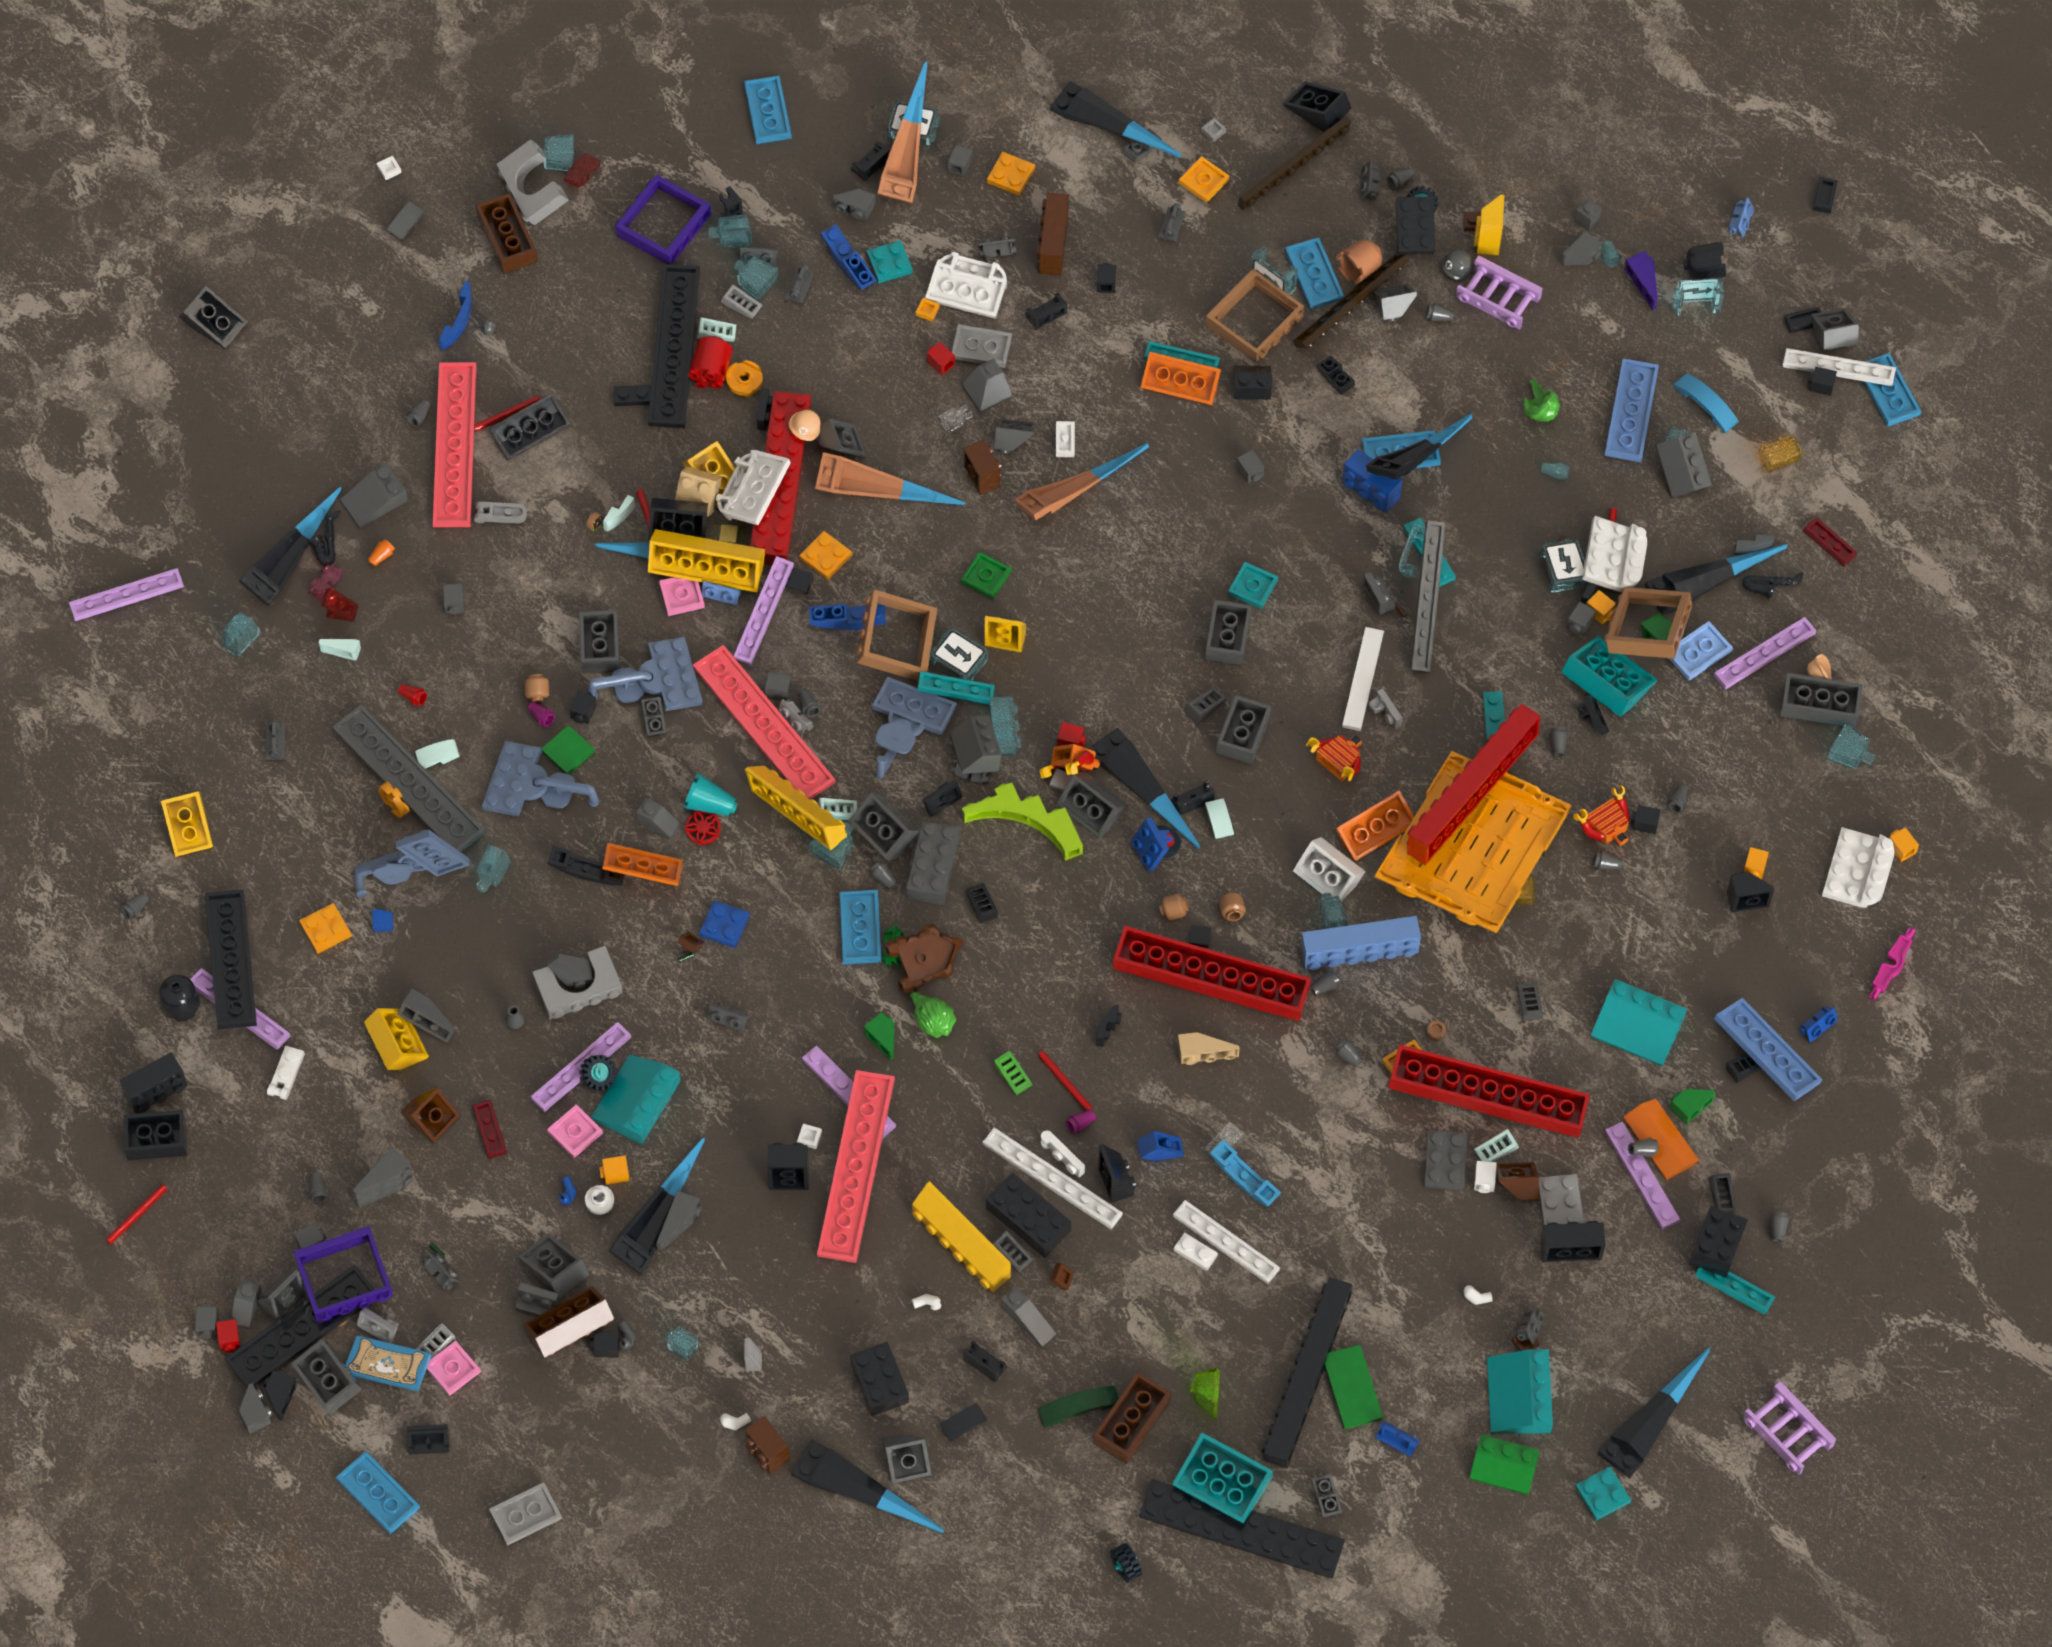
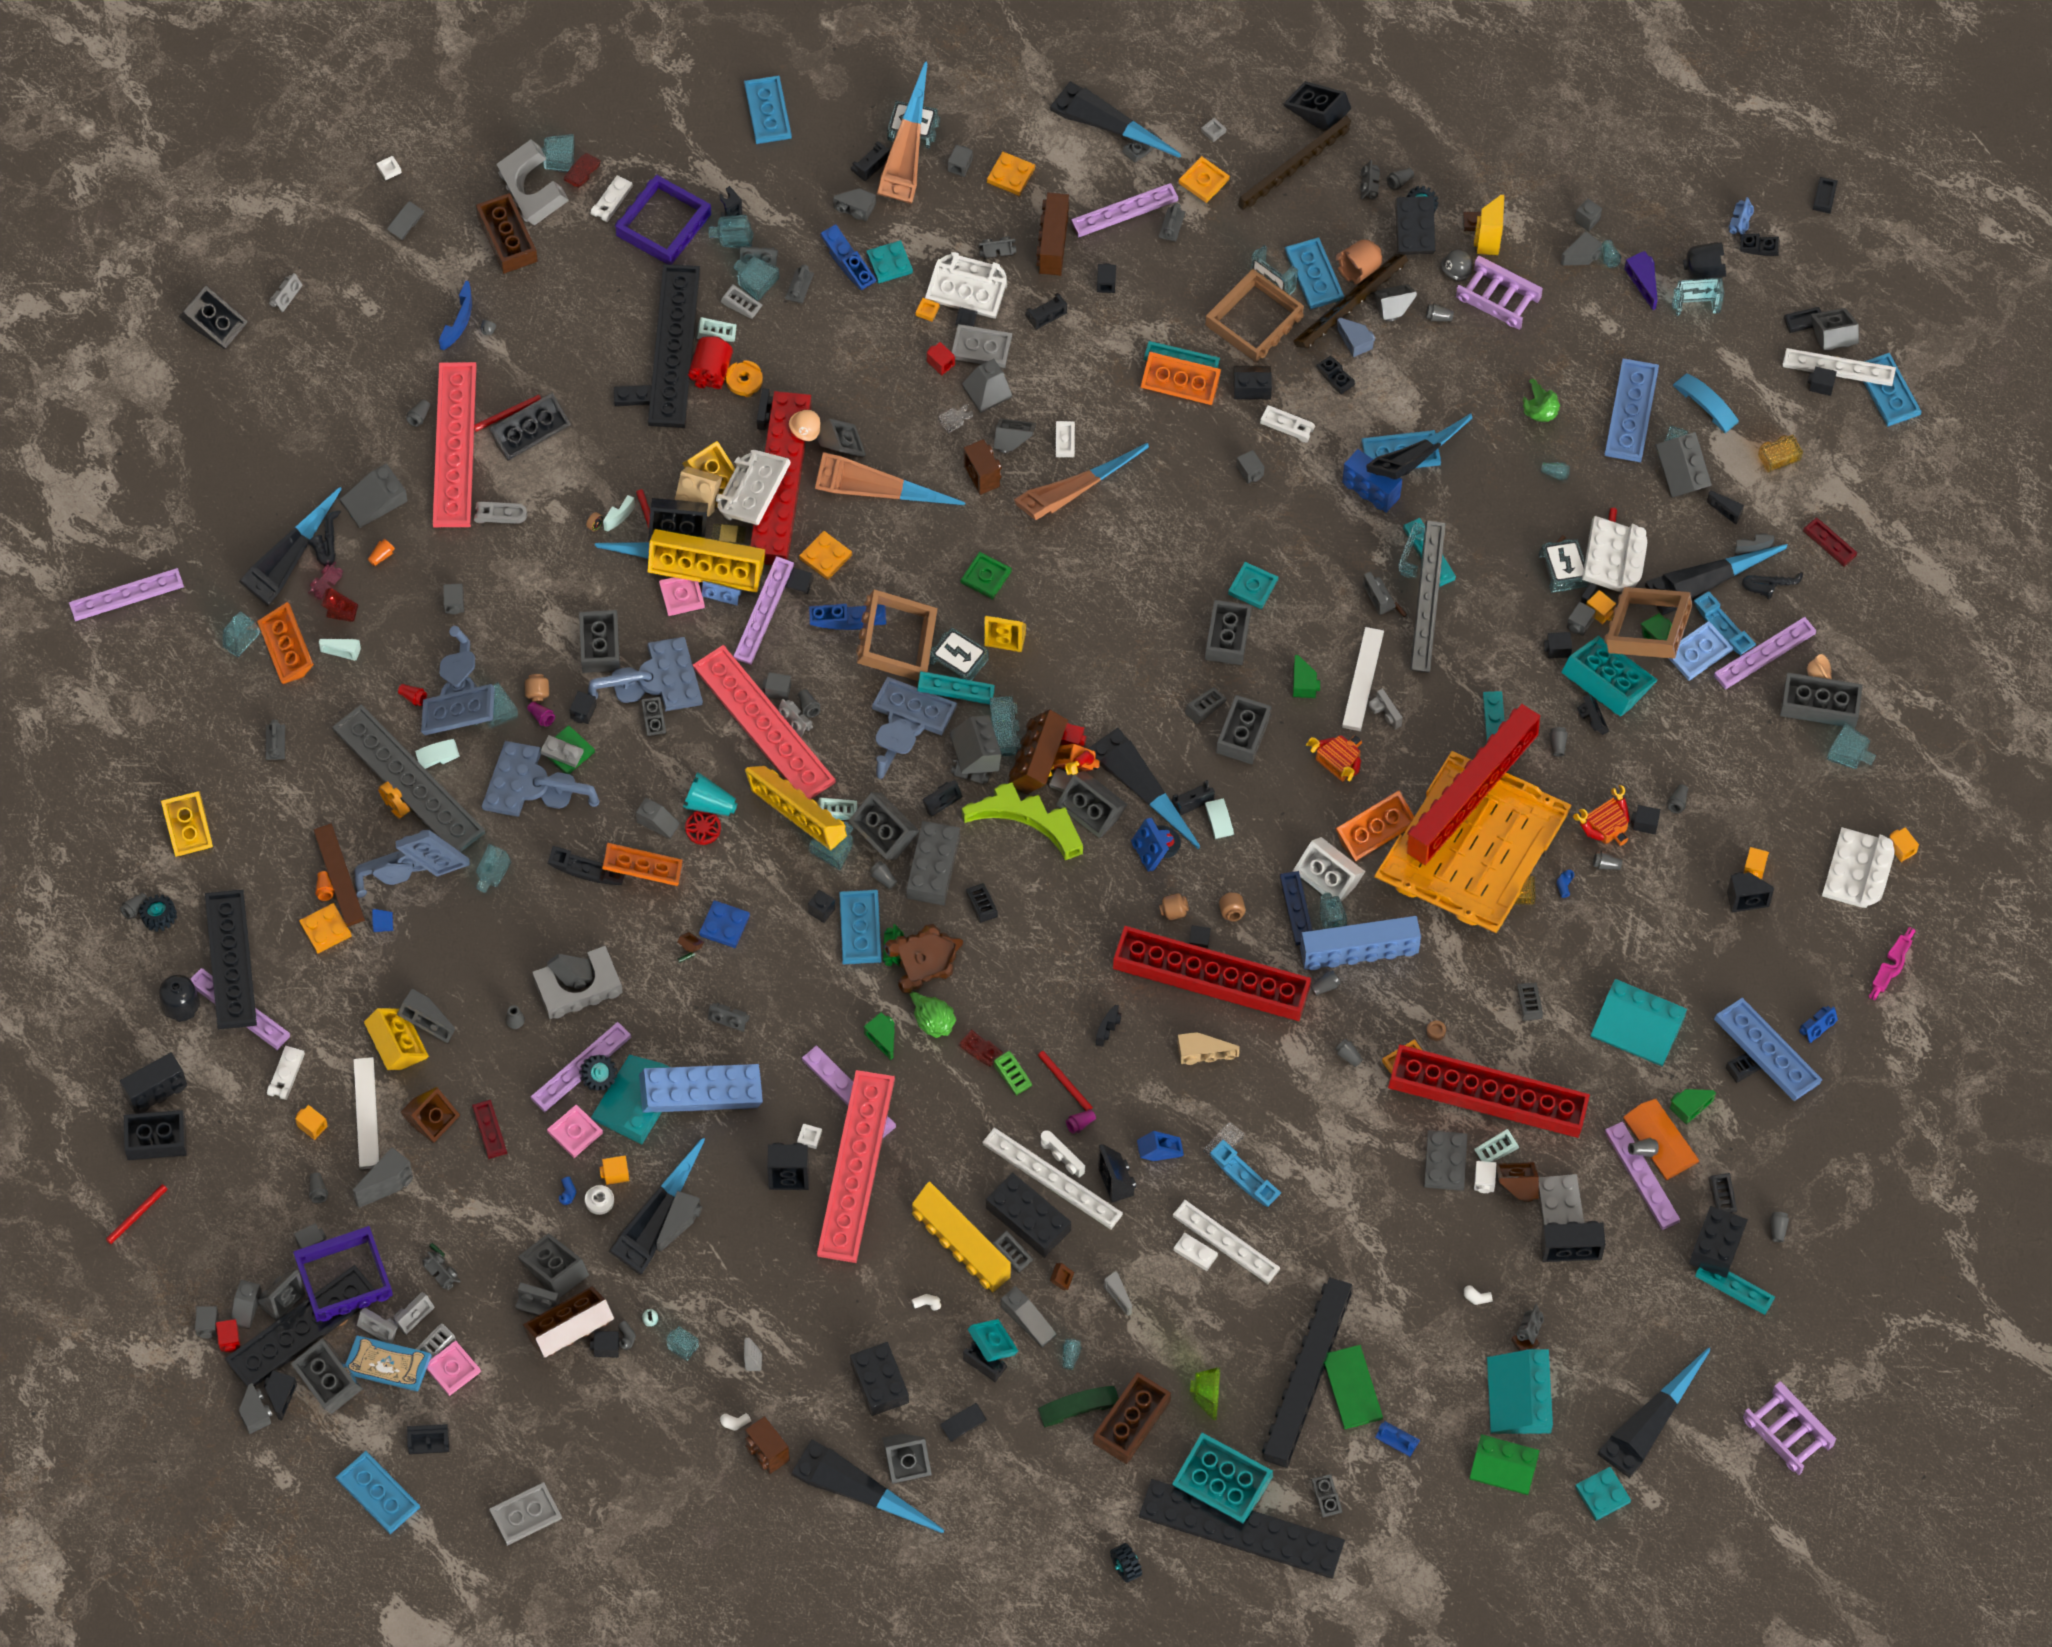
none -> black wheel [139,894,177,932]
none -> orange slope [257,602,314,684]
none -> light grey hinge [269,273,303,312]
none -> light orange brick [295,1105,328,1140]
none -> reddish brown tile [314,823,365,927]
none -> orange cone [315,871,335,901]
none -> white tile [354,1057,379,1169]
none -> light grey hinge [393,1292,435,1335]
none -> sand blue plate [421,626,495,735]
none -> clear light blue torso [474,682,518,728]
none -> light grey hinge [541,735,584,768]
none -> white plate [591,175,633,222]
none -> medium blue brick [639,1064,763,1113]
none -> light aqua hinge [642,1309,658,1326]
none -> black brick [808,890,835,923]
none -> black tile [955,307,978,327]
none -> clear red slope [958,1029,1003,1067]
none -> teal plate [967,1319,1018,1362]
none -> reddish brown brick [1008,709,1068,795]
none -> clear light blue cone [1062,1339,1082,1370]
none -> lavender plate [1071,183,1178,238]
none -> light grey slope [1104,1271,1132,1316]
none -> white plate [1260,405,1315,443]
none -> dark blue plate [1280,871,1313,946]
none -> green slope [1293,655,1320,698]
none -> sand blue slope [1336,318,1375,357]
none -> black brick [1543,632,1572,659]
none -> blue arm [1556,869,1575,898]
none -> dark azure slope [1694,591,1756,655]
none -> black slope [1707,490,1744,524]
none -> black slope [1740,233,1780,256]

